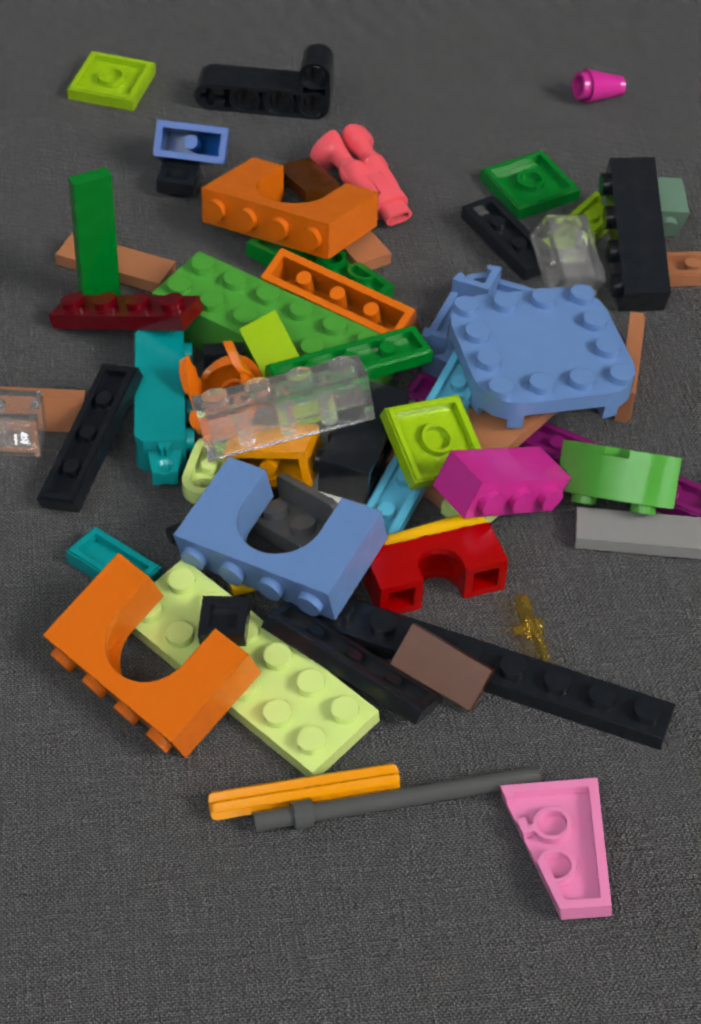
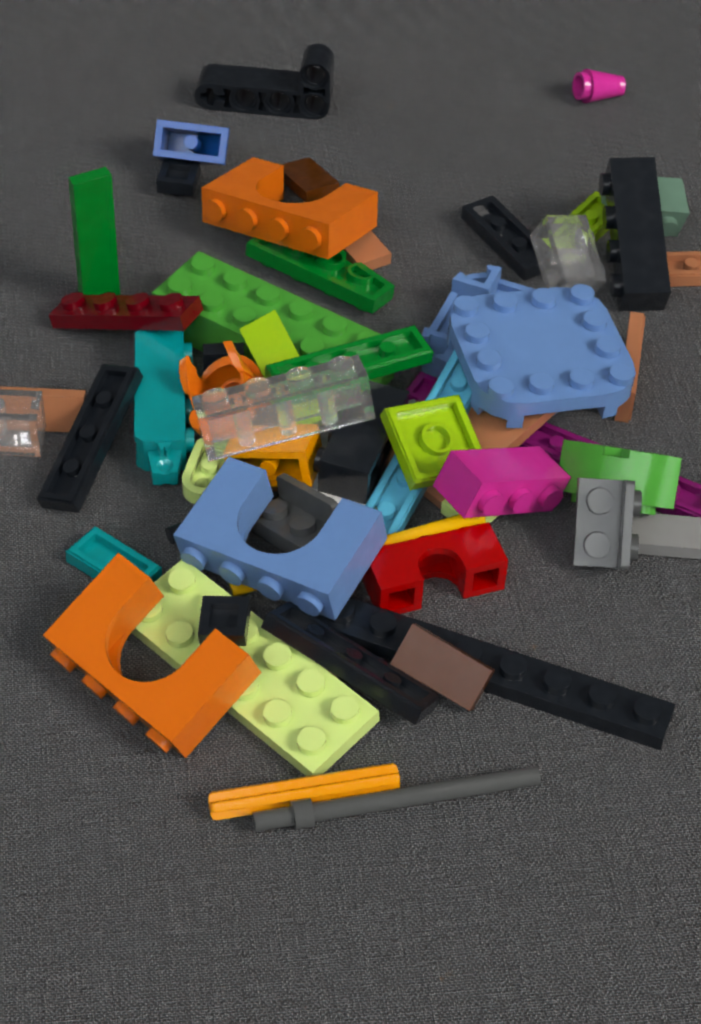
nougat tile [55,232,176,292] -> none
lime tile [67,51,156,112] -> none
orange brick [260,248,420,334] -> none
coral piece [310,124,412,226] -> none
green tile [480,150,581,220] -> none
bright pink wing [500,777,612,920] -> none
clear yellow piece [513,594,550,662] -> none
none -> dark grey bracket [572,478,642,570]

